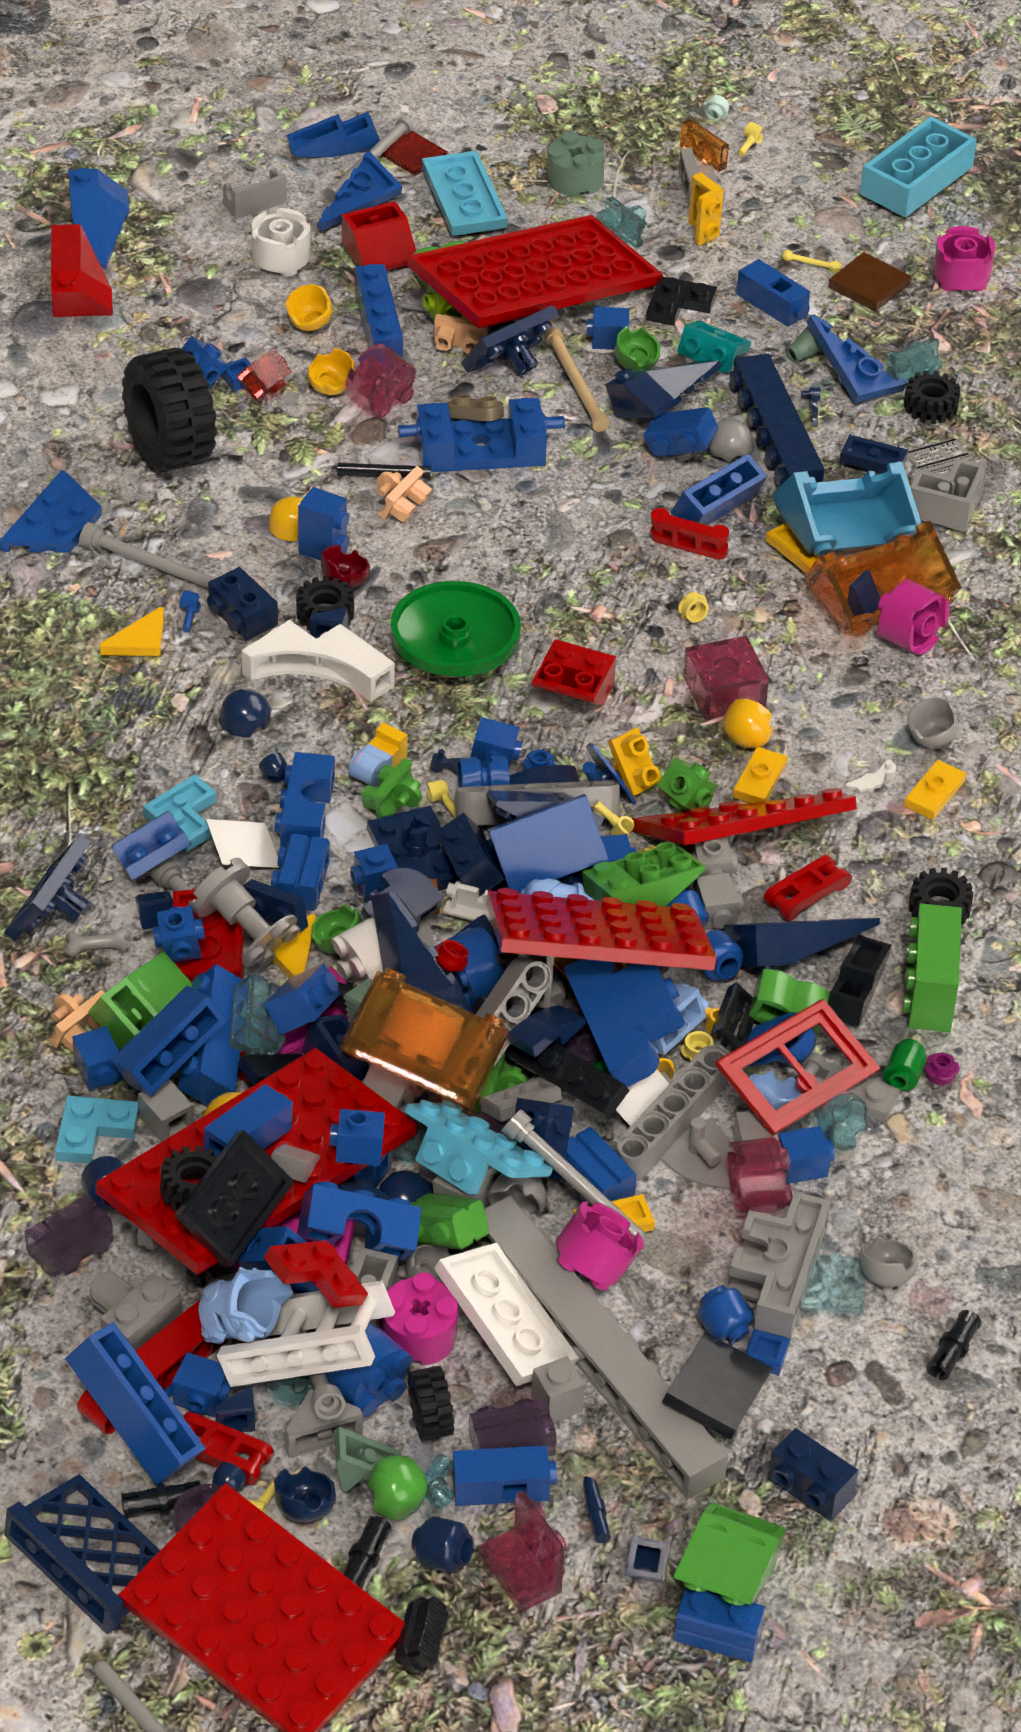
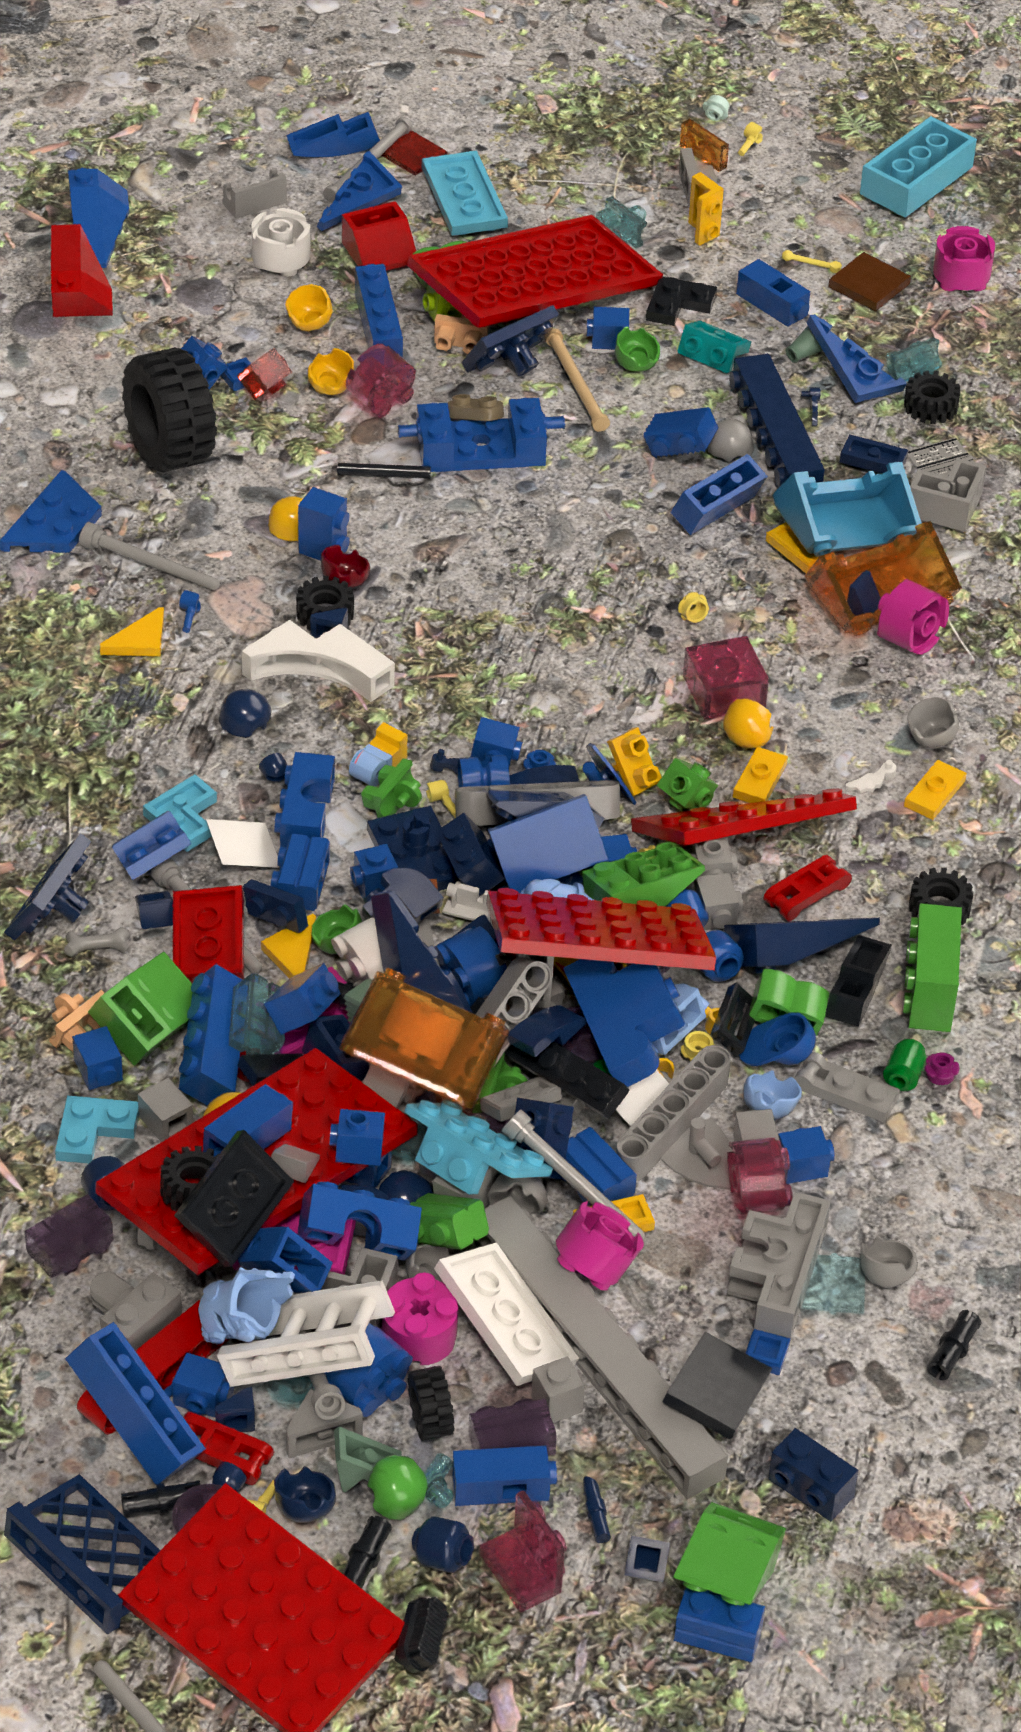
blue brick [110,986,227,1097] -> none
blue brick [152,906,205,963] -> none
light grey piece [188,857,300,969] -> none
dark blue brick [207,567,278,641] -> none
red plate [264,1240,368,1308] -> none
light nougat hips [377,466,432,523] -> none
green dish [391,581,521,677] -> none
red plate [435,940,469,972] -> none
red slope [532,639,616,705] -> none
sand green brick [547,131,605,196] -> none
light yellow hand [593,801,634,837] -> none
dark blue wedge [605,361,721,418] -> none
red plate [650,508,729,560] -> none
blue head [698,1285,754,1344] -> none
door [715,999,881,1136] -> none
clear light blue hair [817,1091,868,1151] -> none

